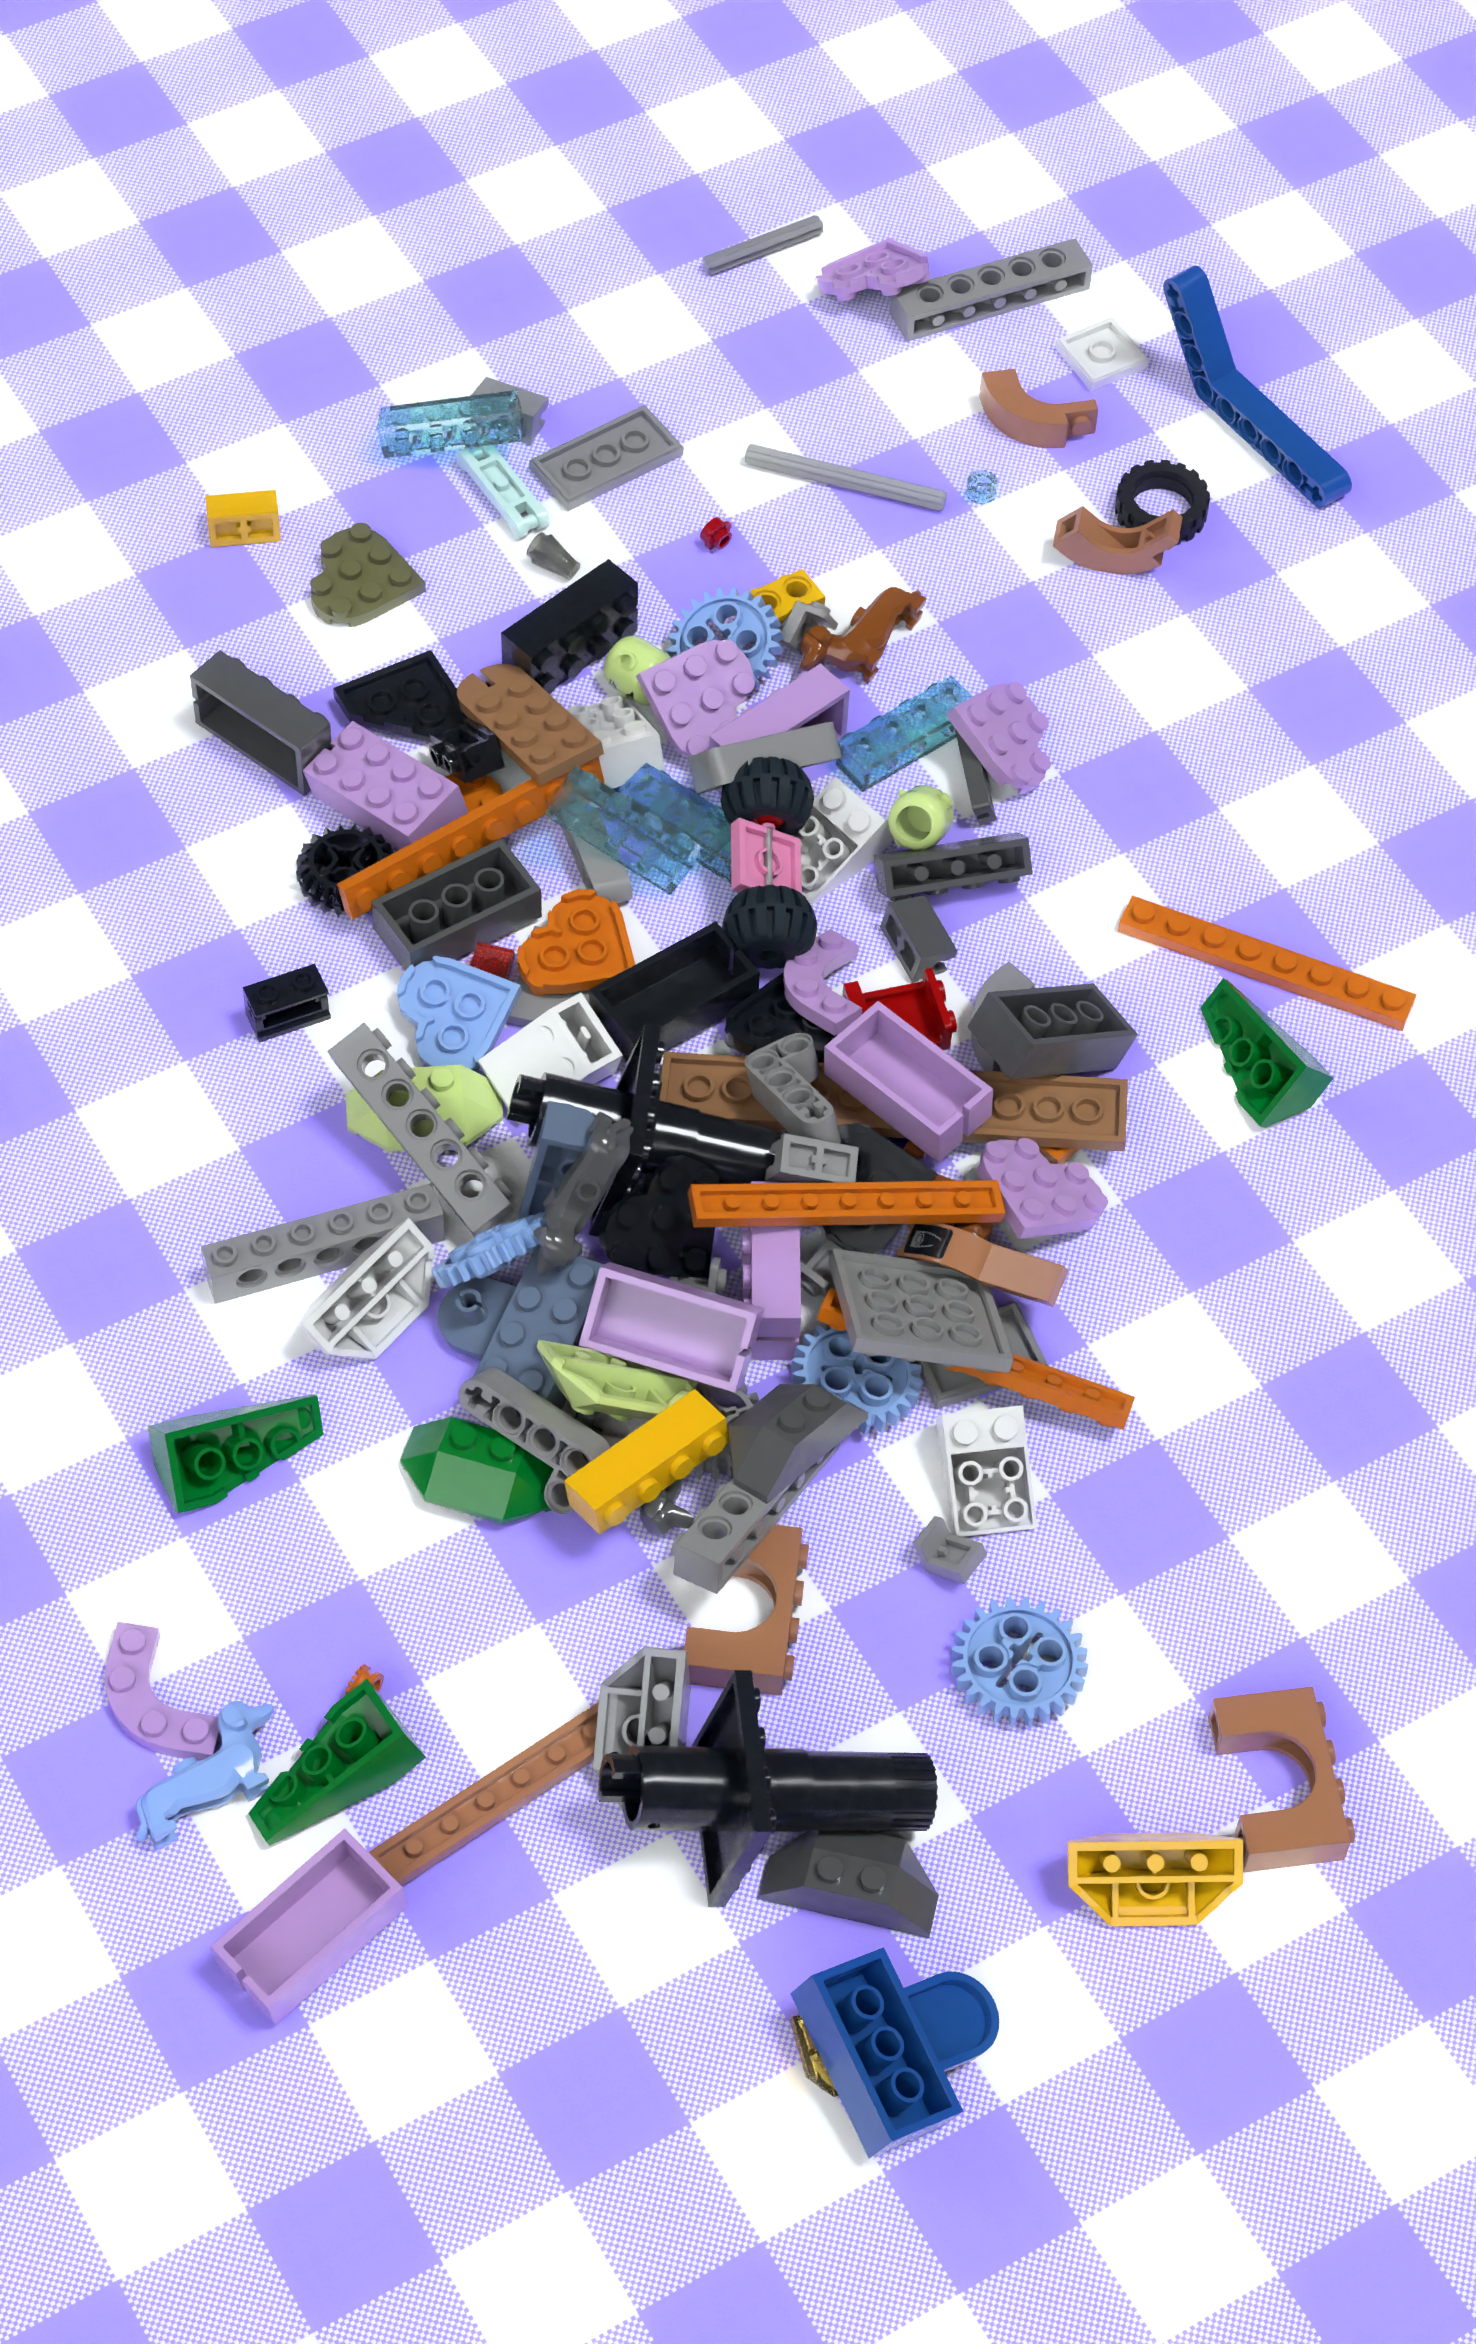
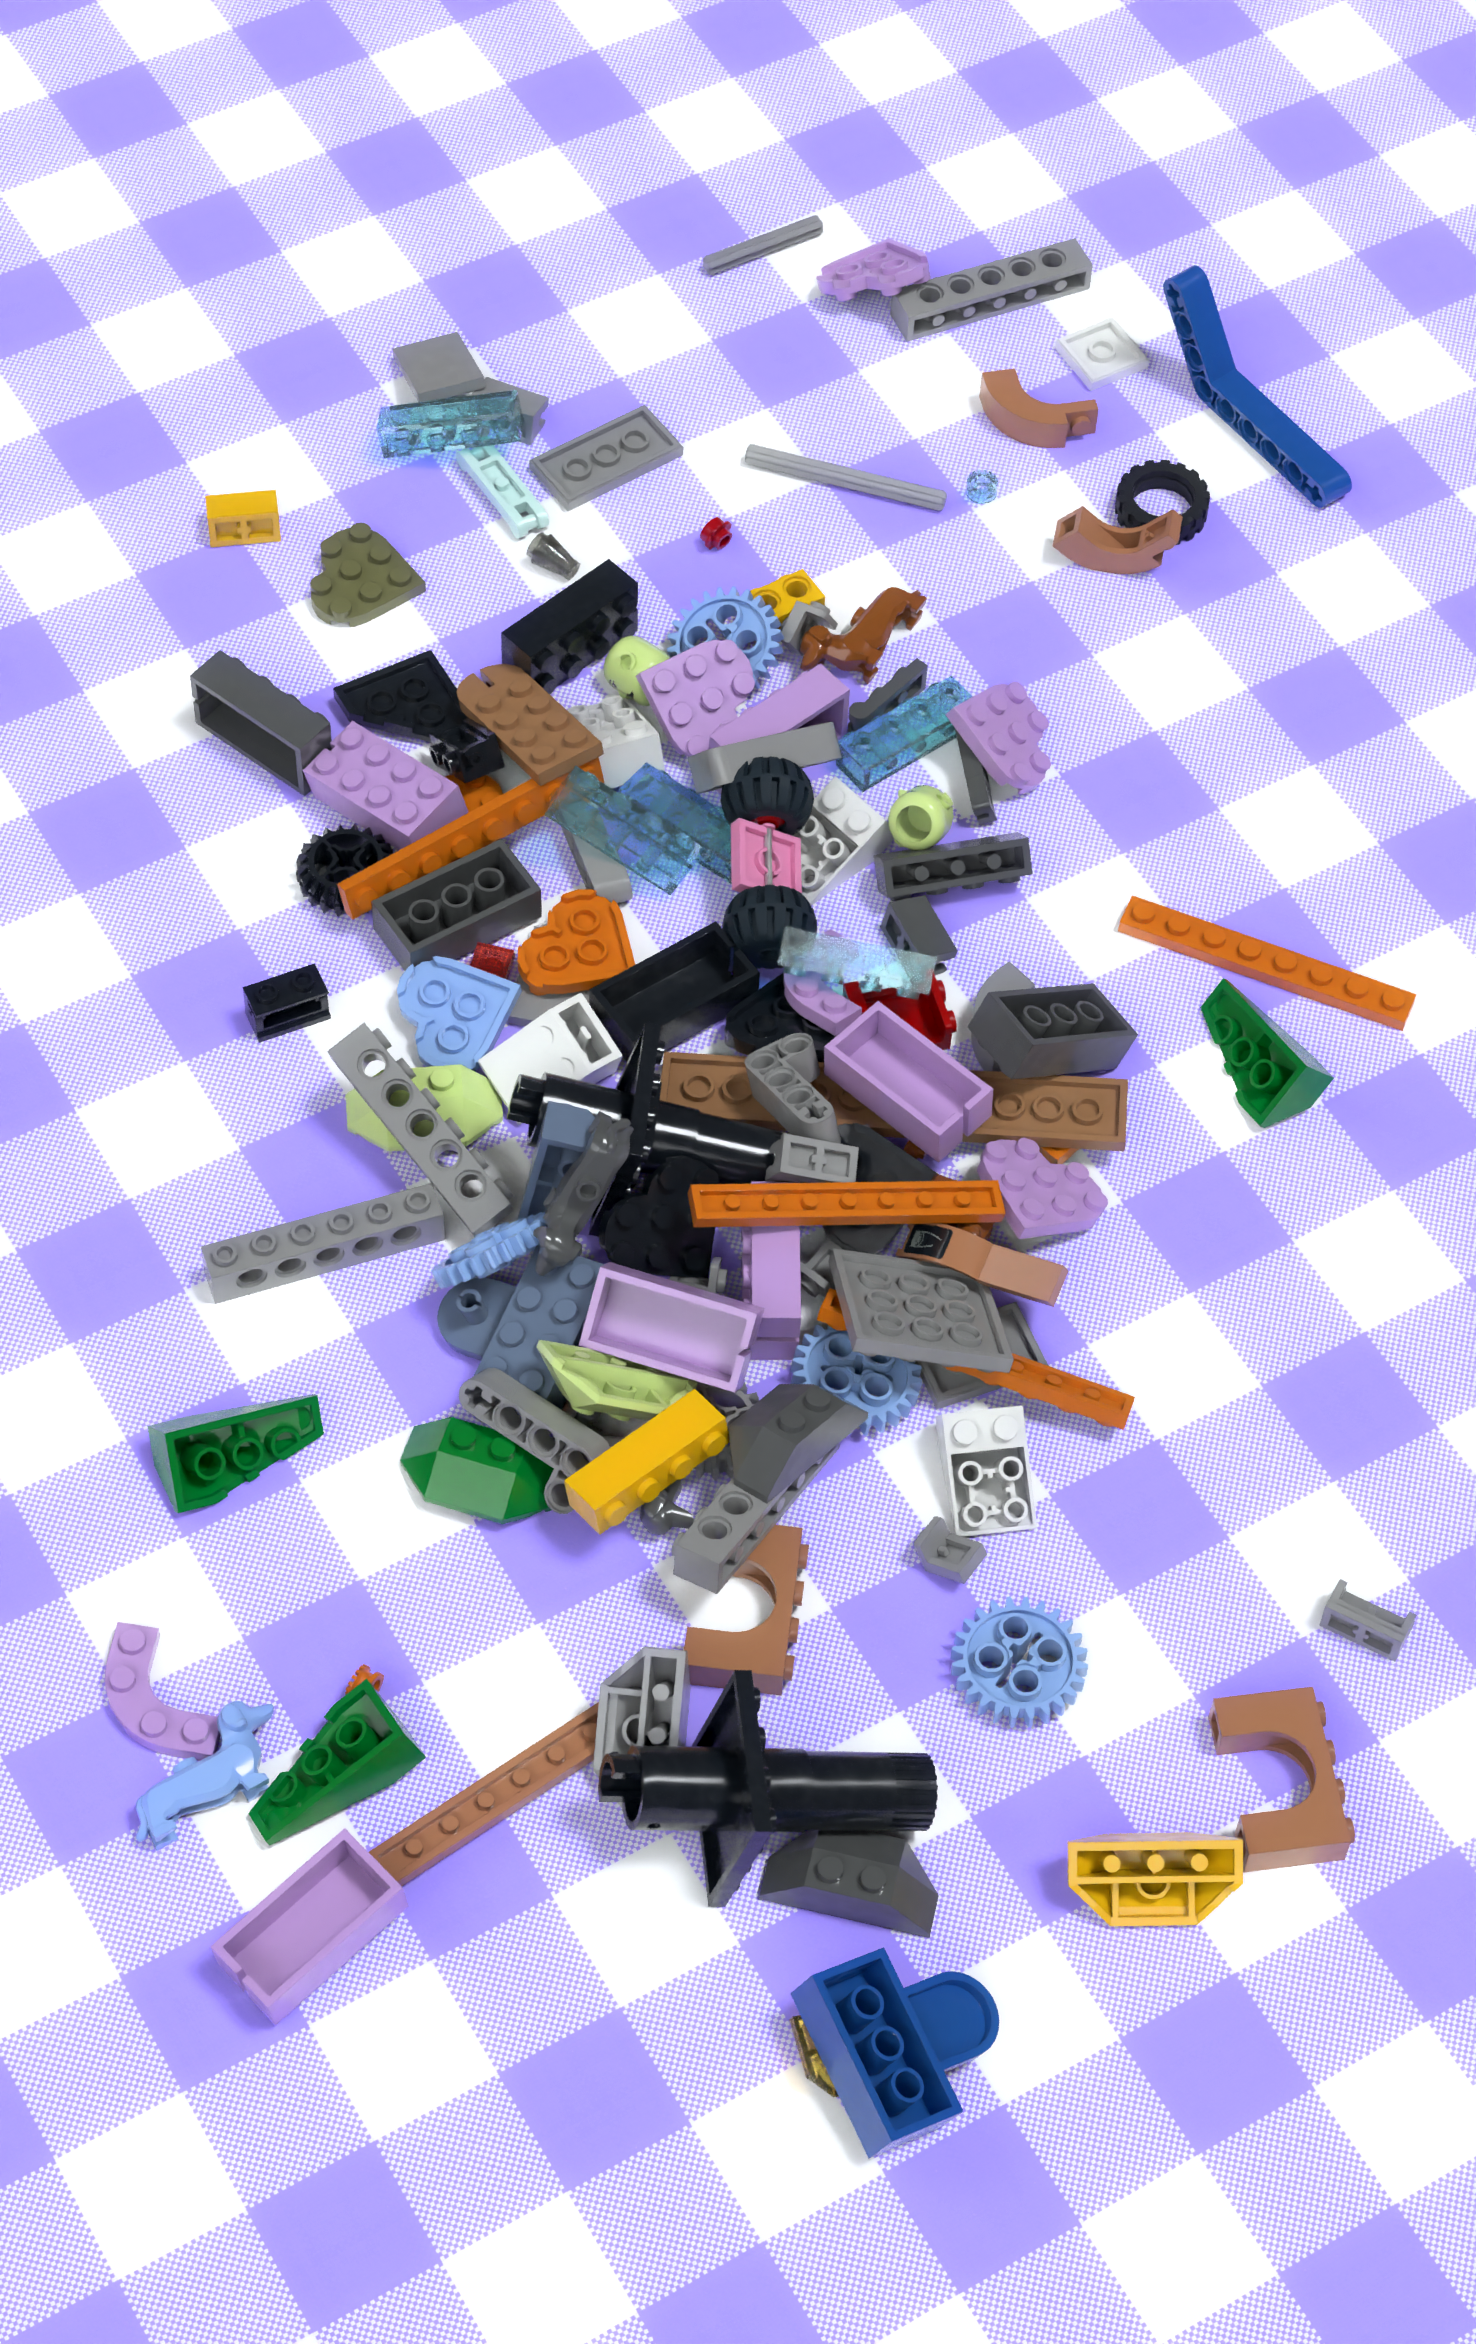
white wedge [299,1218,435,1360] -> none
none -> light grey tile [392,332,486,405]
none -> clear light blue brick [777,926,937,1000]
none -> dark grey plate [847,658,928,742]
none -> light grey hinge [1319,1579,1417,1662]

